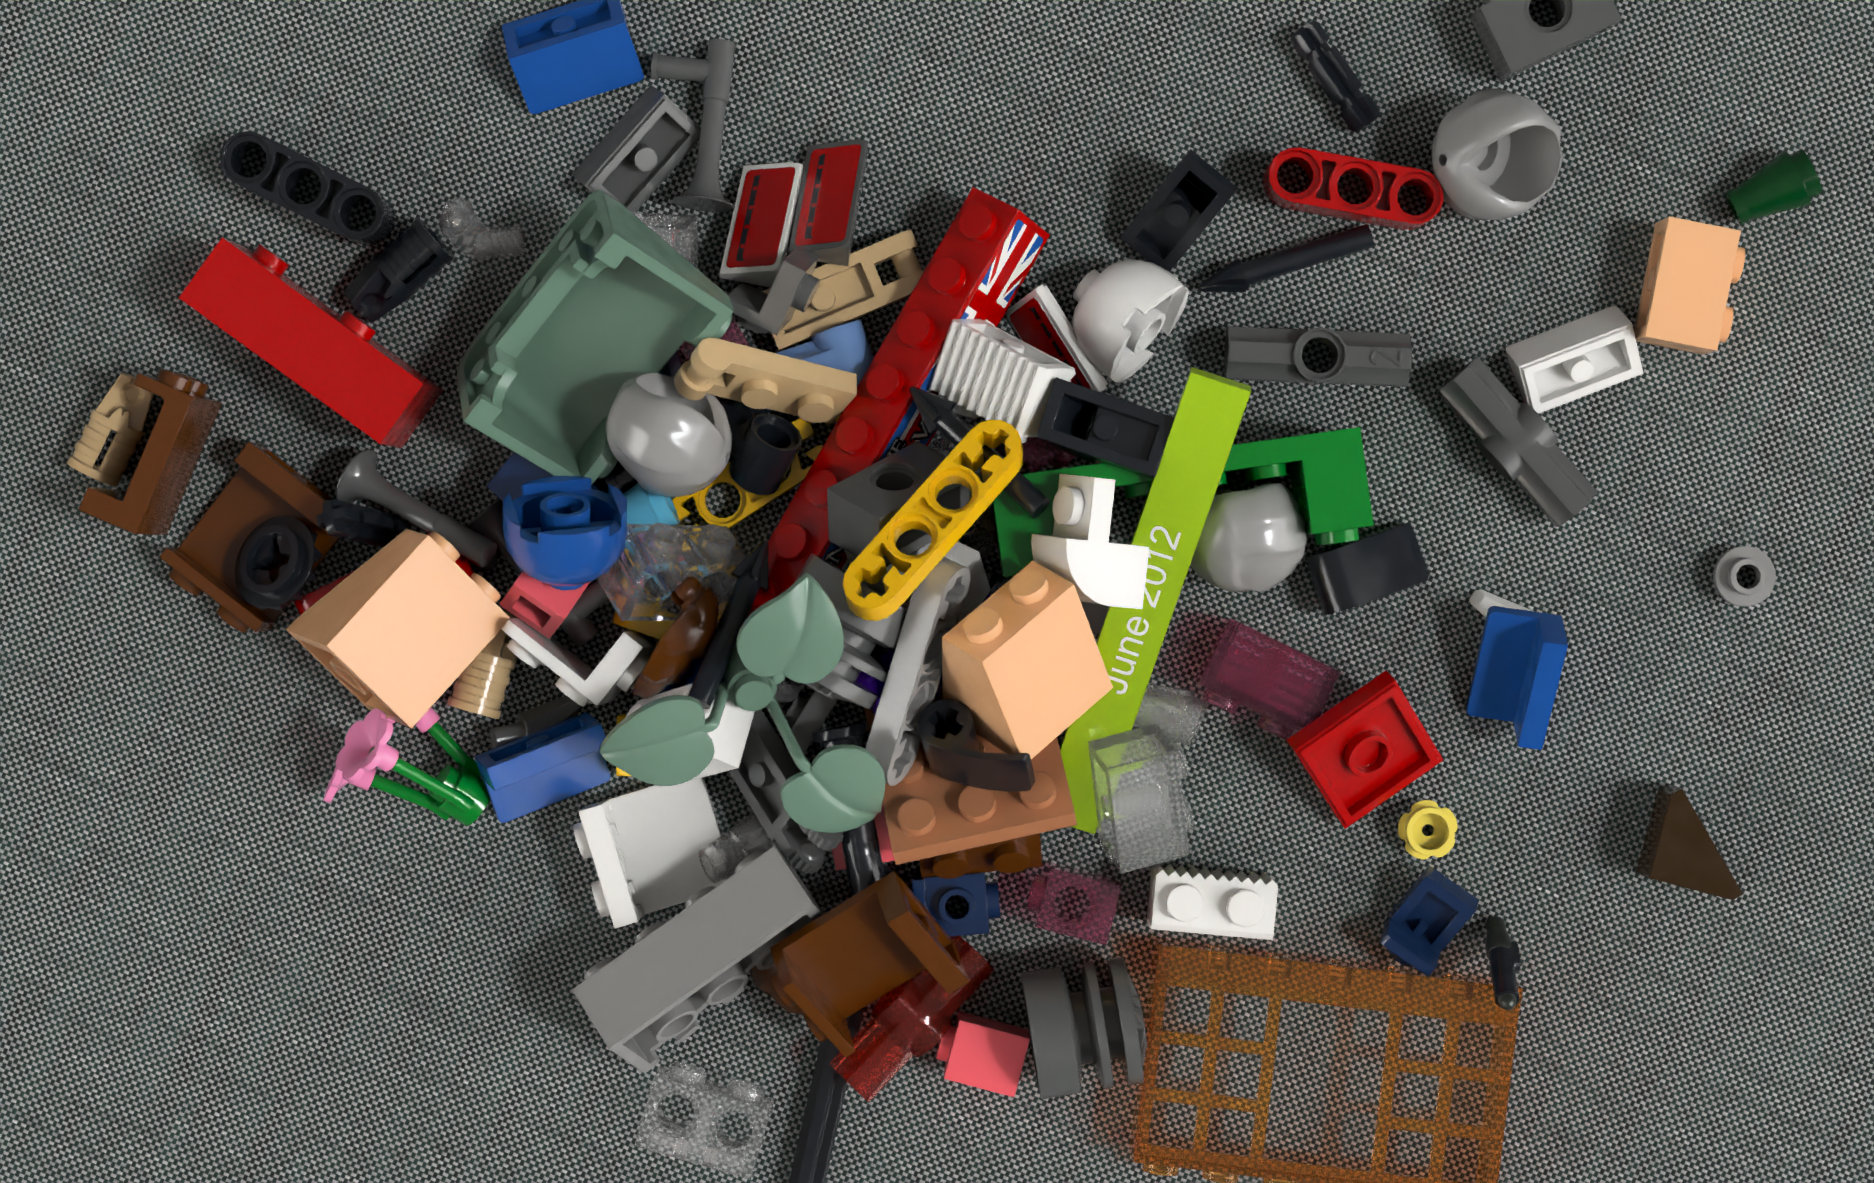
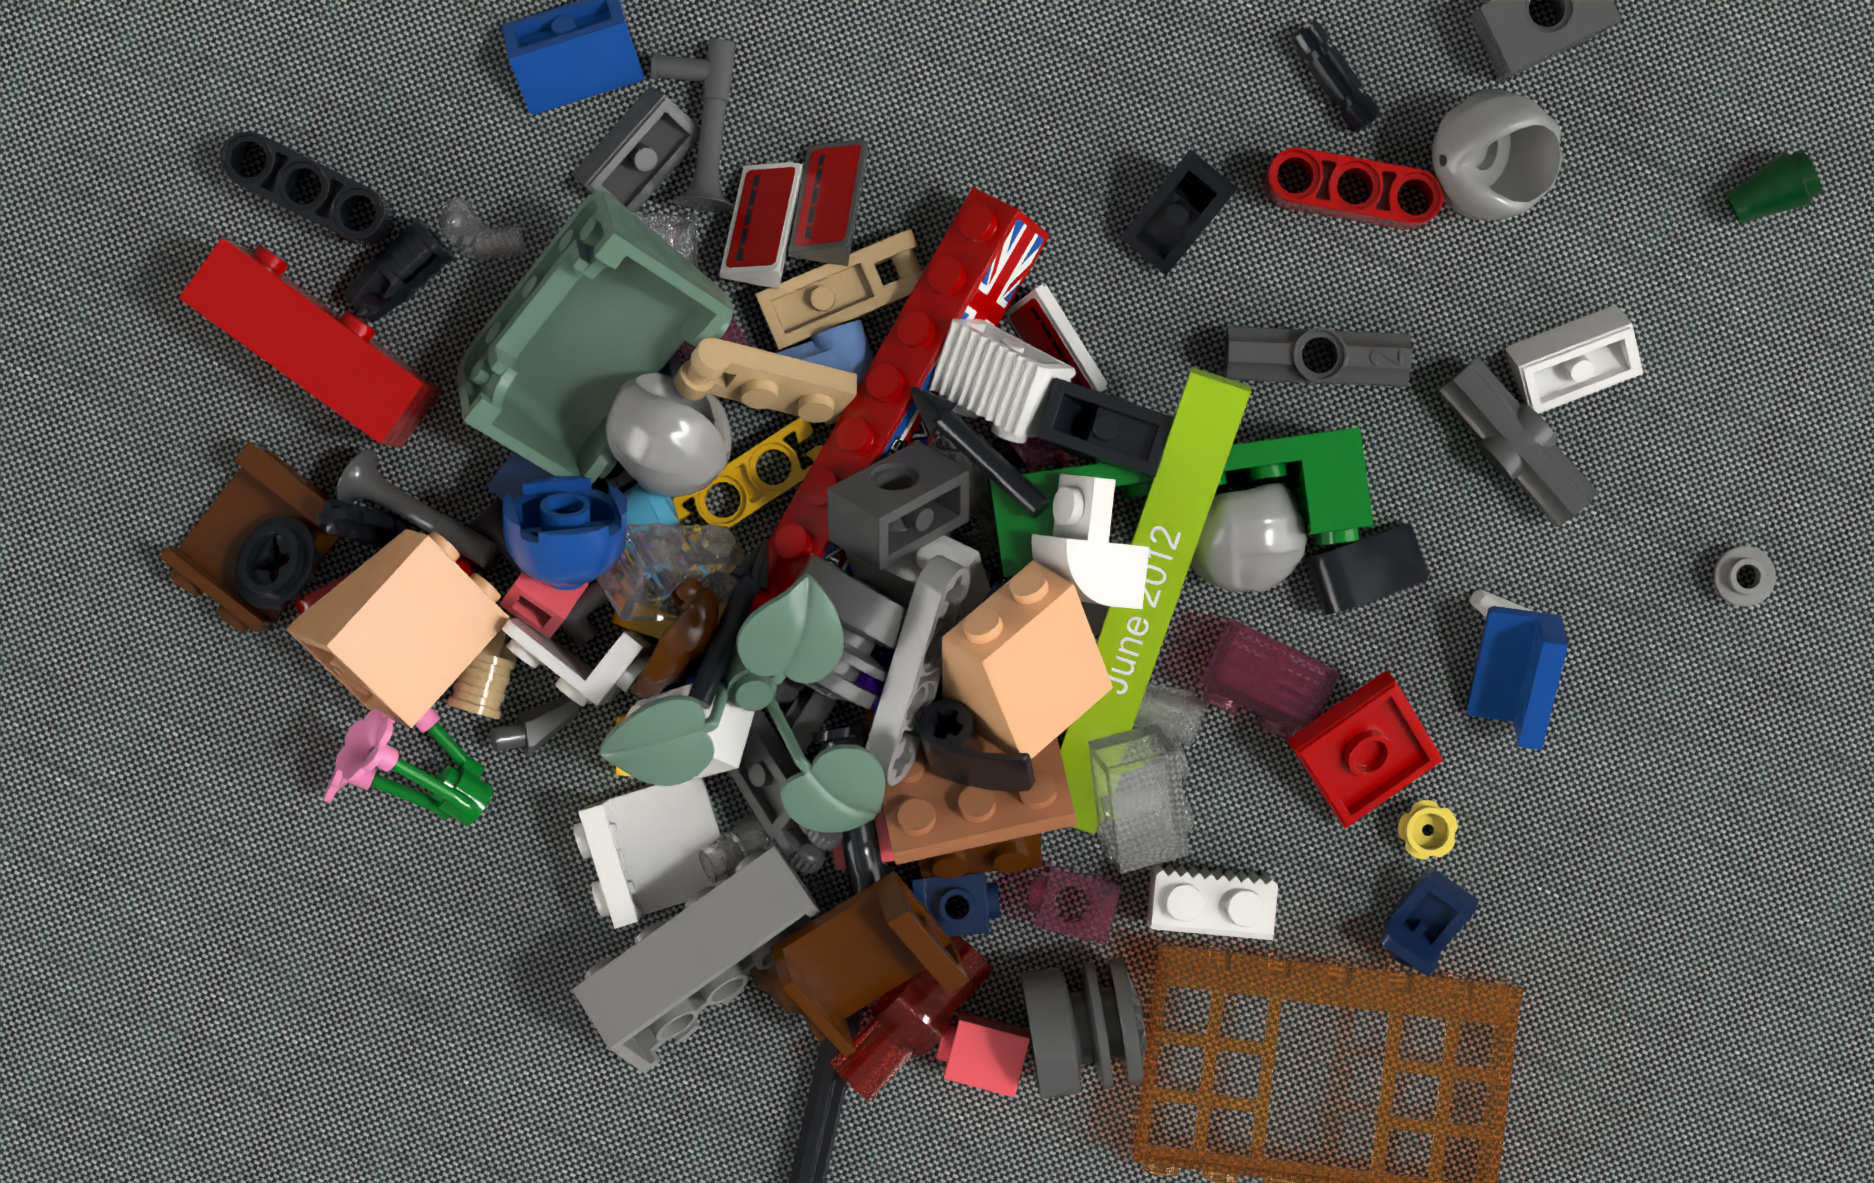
tan hinge [67,372,154,487] -> none
reddish brown panel [79,368,222,535] -> none
blue panel [474,712,611,823] -> none
clear brick [634,1062,775,1180] -> none
black piece [715,396,802,495] -> none
dark grey bracket [728,245,820,335] -> none
yellow beam [843,419,1023,621] -> none
white cylinder [1072,259,1189,383] -> none
black piece [1198,224,1374,292] -> none
piece [1485,917,1521,1010] -> none
light nougat brick [1634,216,1745,355] -> none
dark brown slope [1636,784,1743,900] -> none

